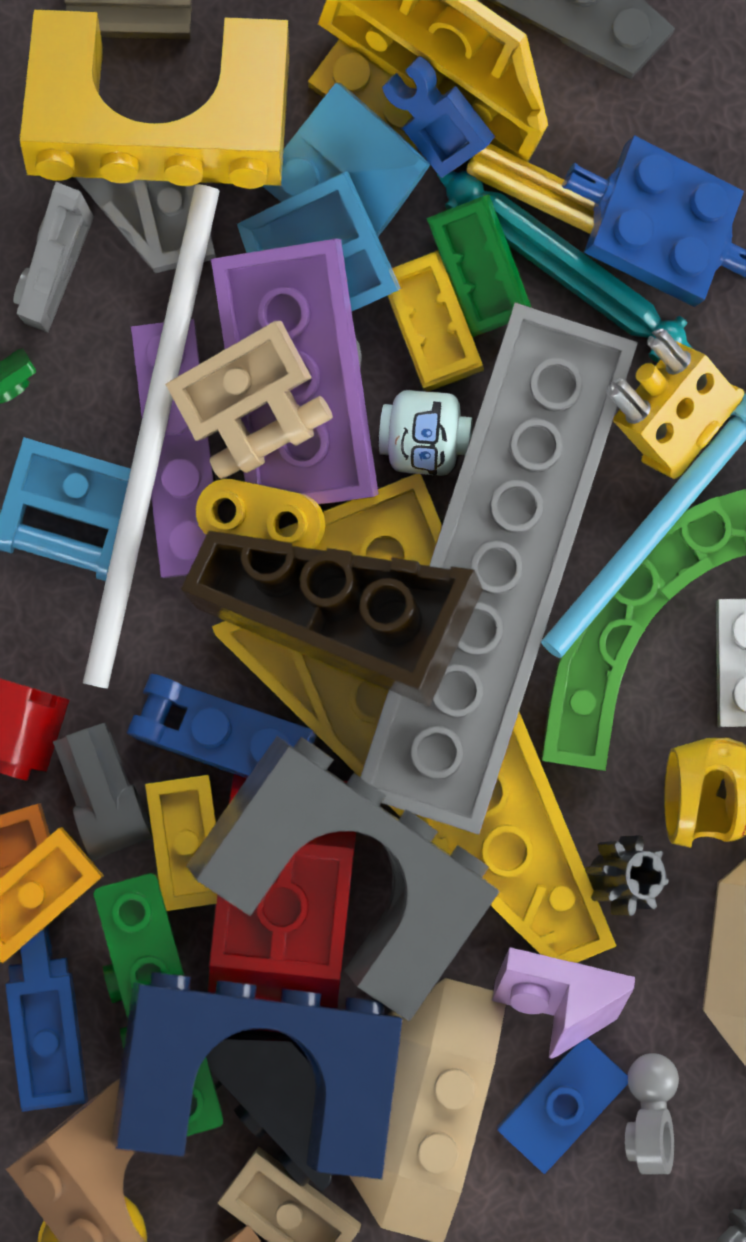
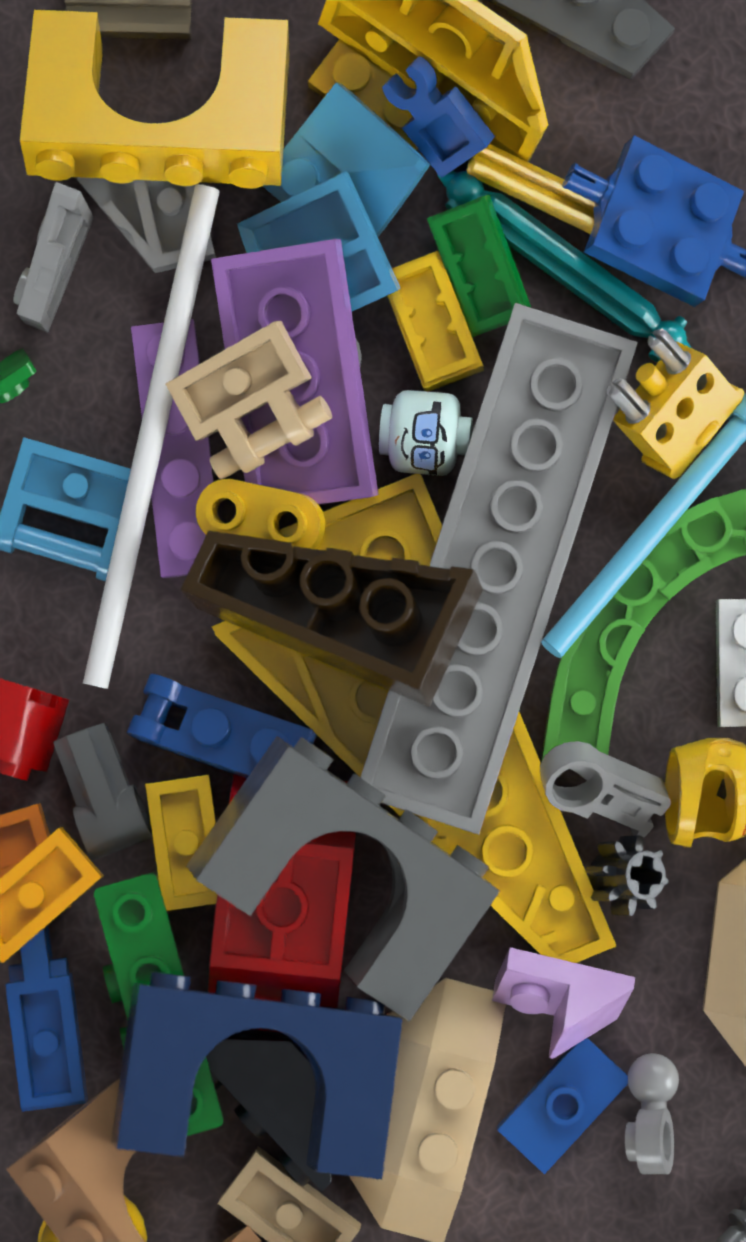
none -> light grey piece [540,741,671,837]

